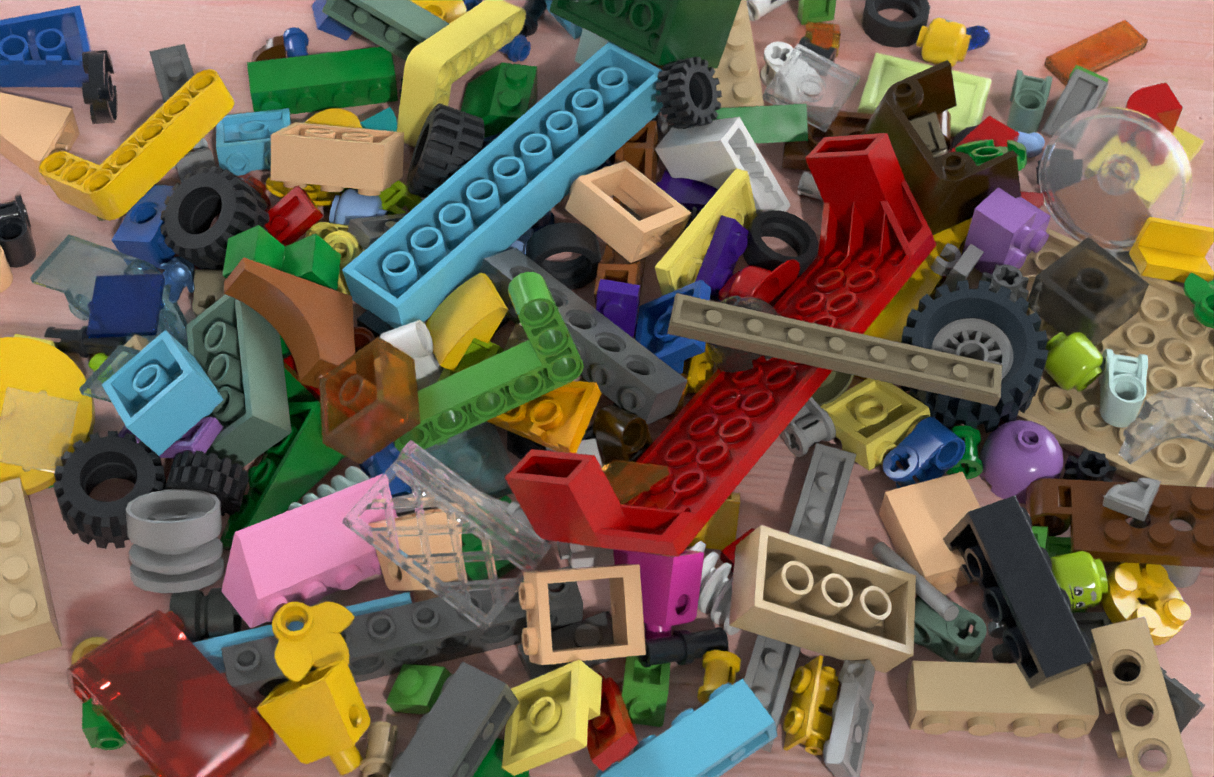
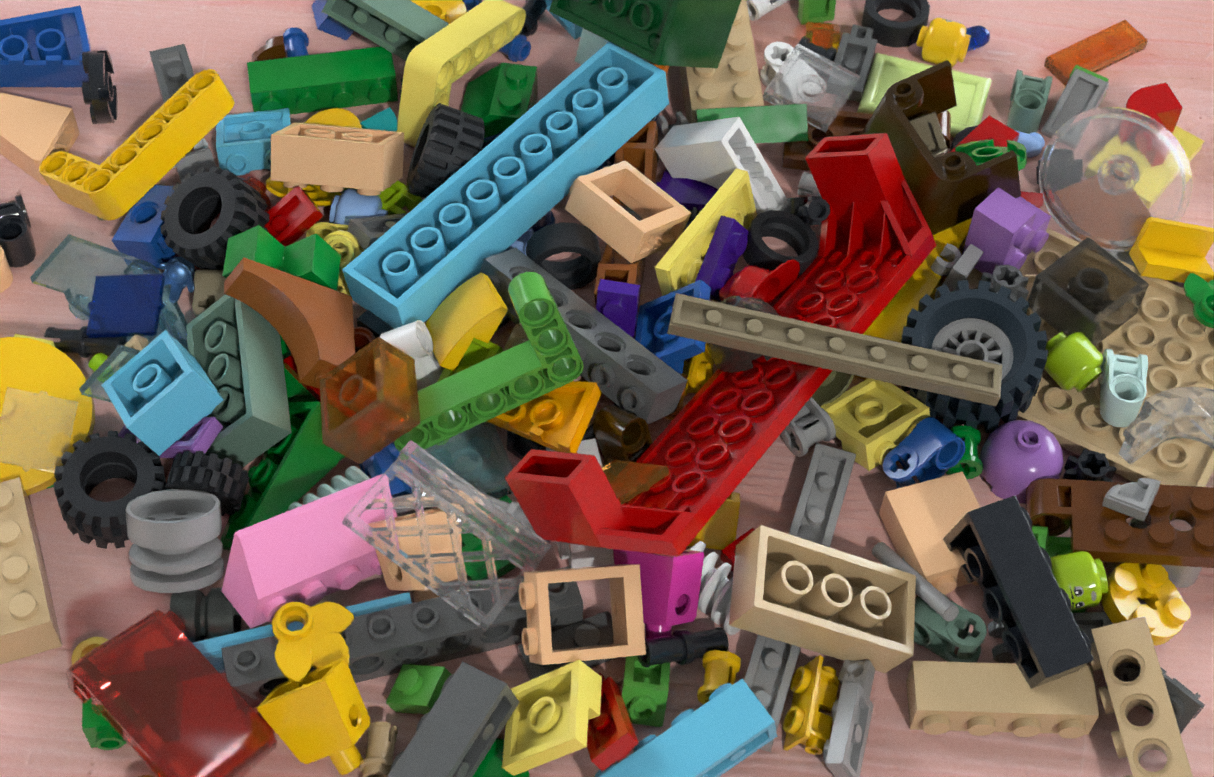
black tyre [656,57,722,129] -> none
none -> black bar [784,196,830,227]
none -> dark grey hinge [825,24,878,102]

